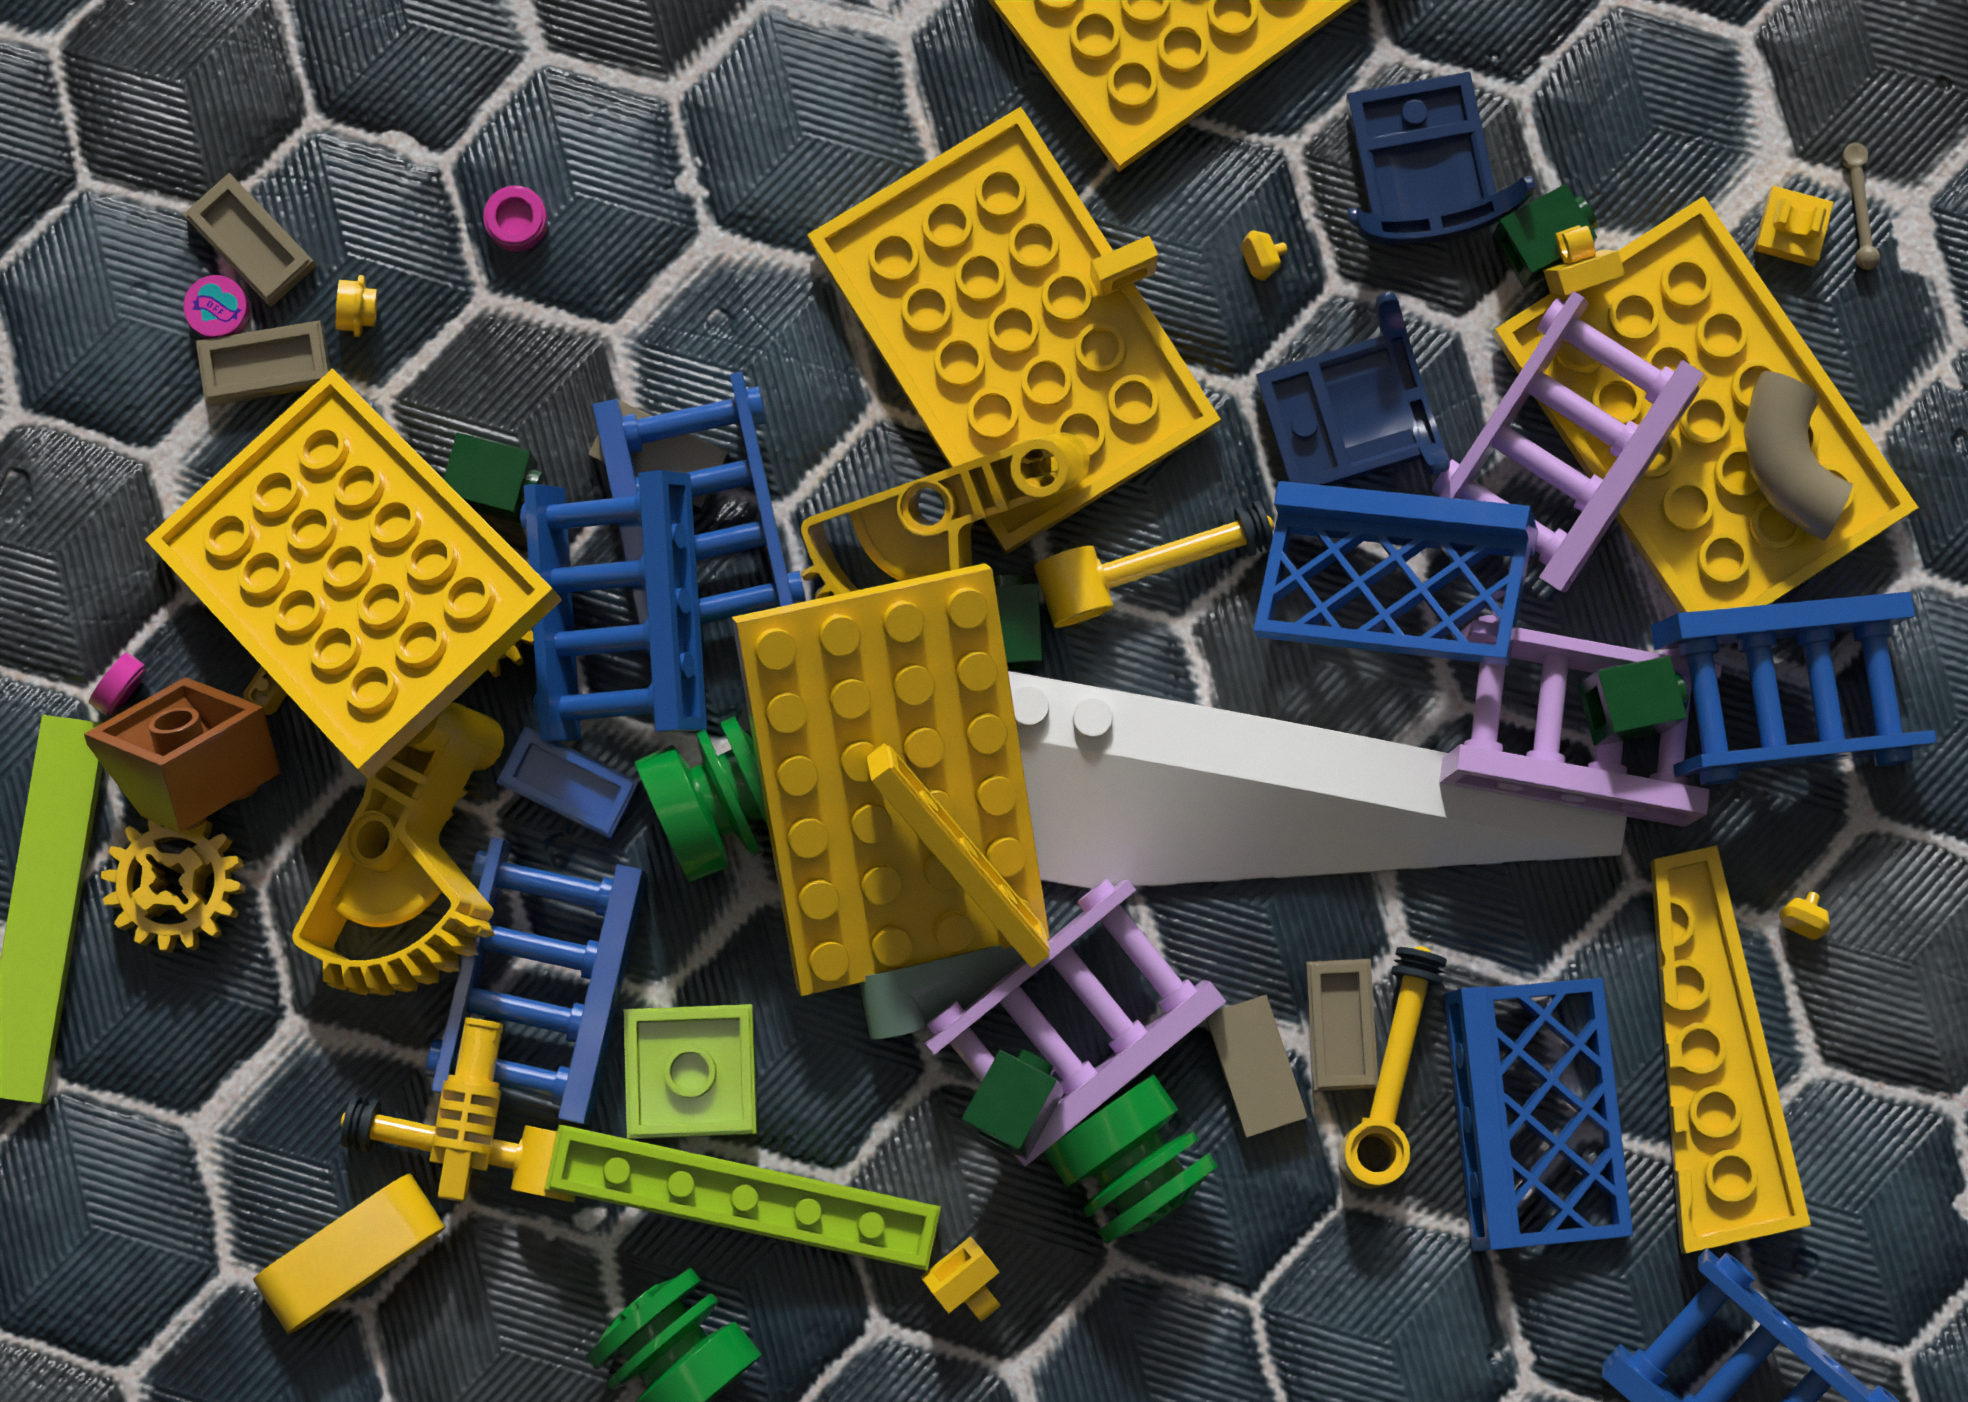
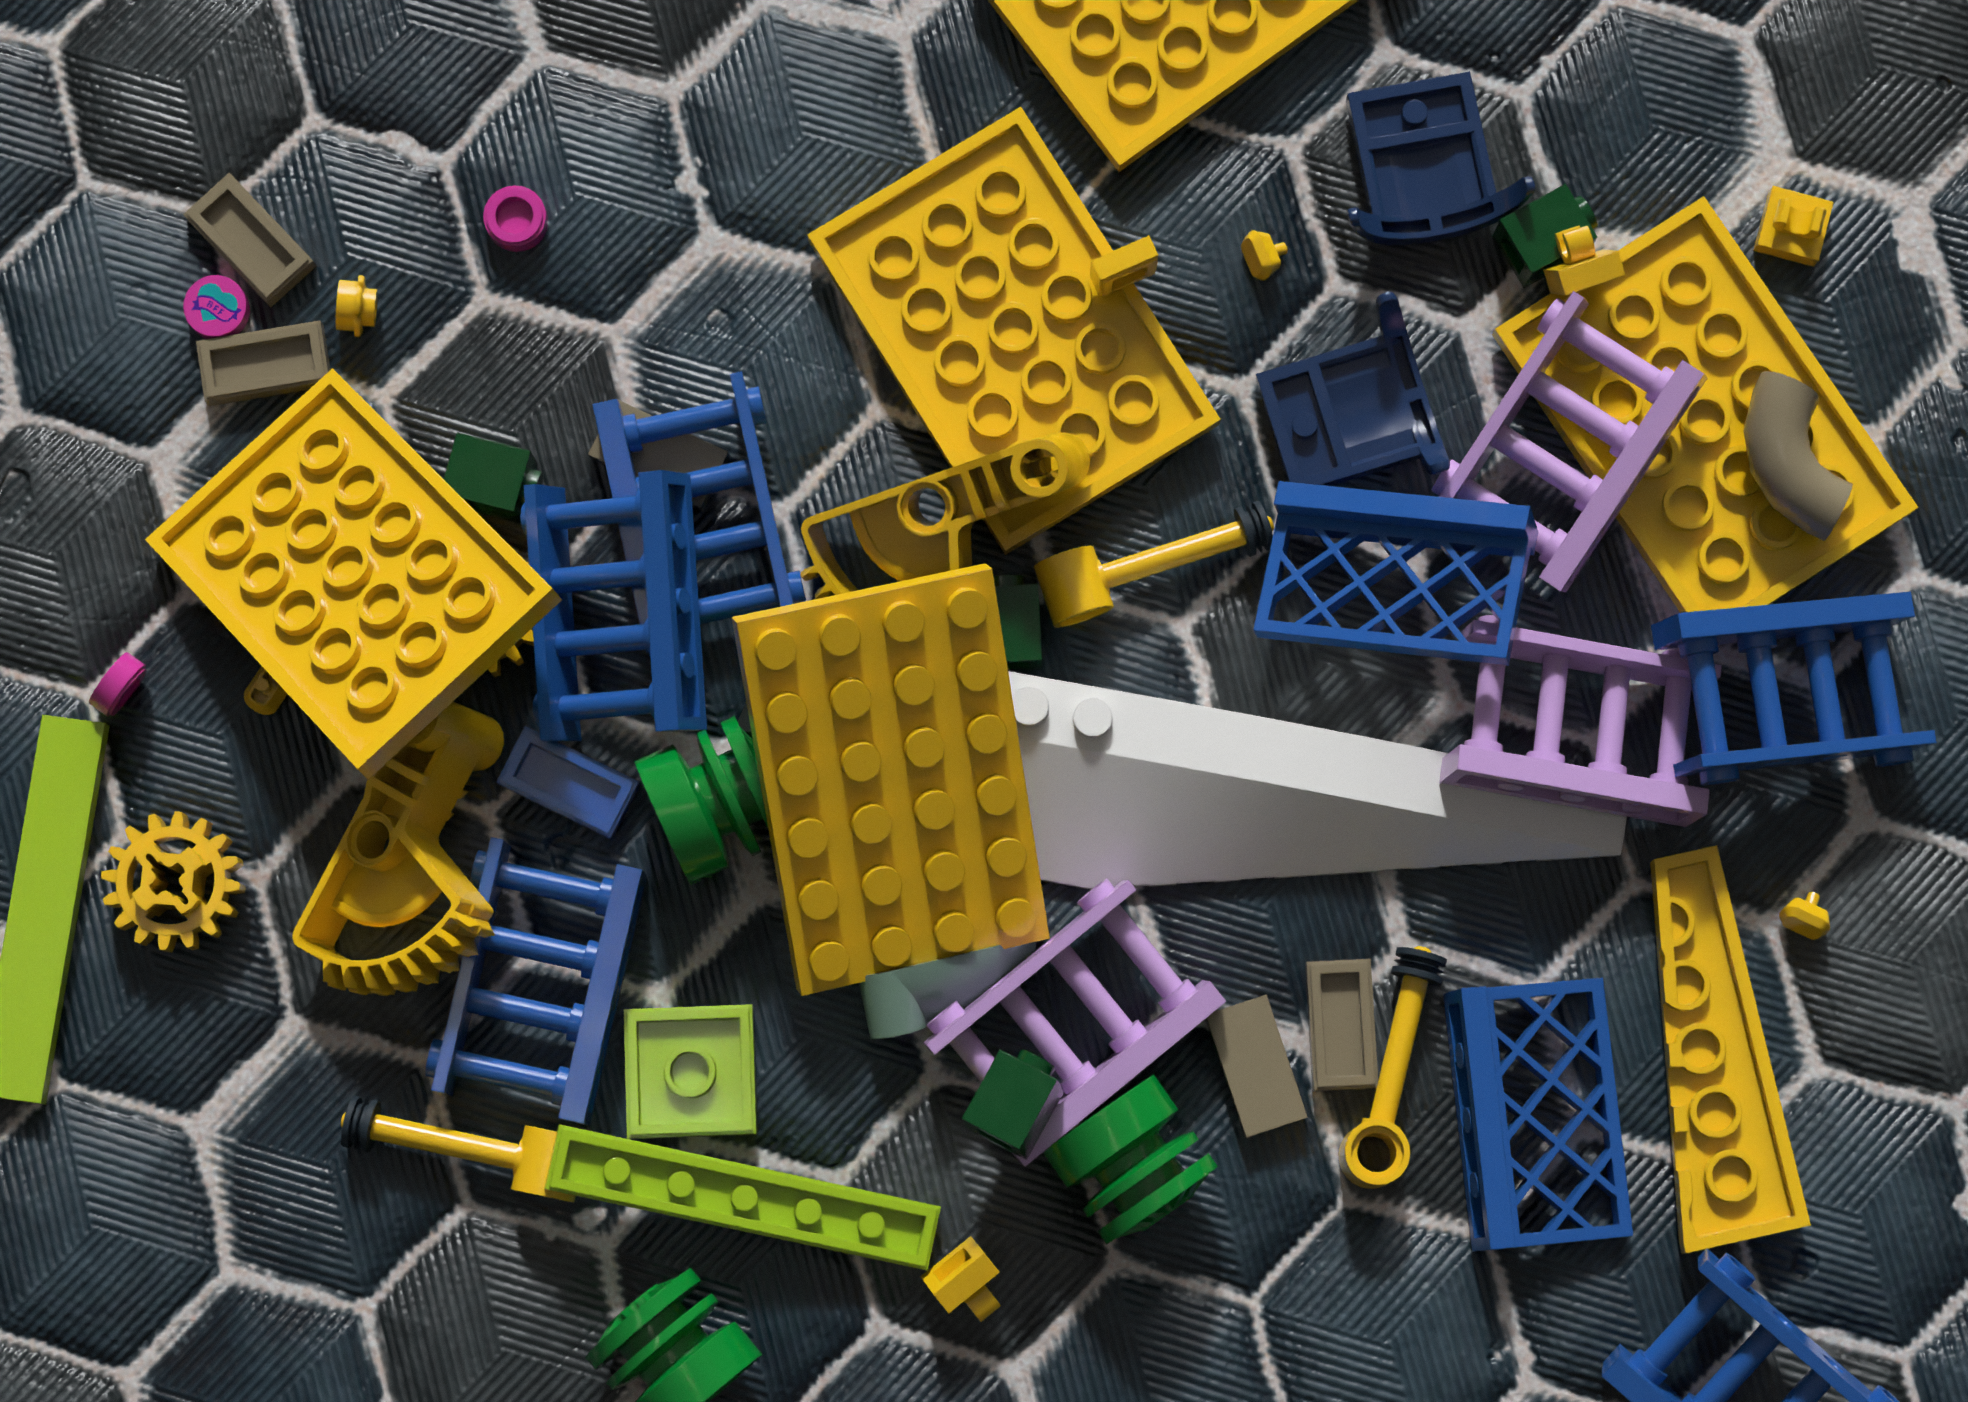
dark orange slope [84,677,281,832] -> none
yellow beam [253,1173,446,1335] -> none
yellow hinge [429,1017,503,1202] -> none
yellow tile [866,743,1050,968] -> none
dark green brick [1578,655,1688,747] -> none
dark tan hinge [1841,143,1880,270] -> none

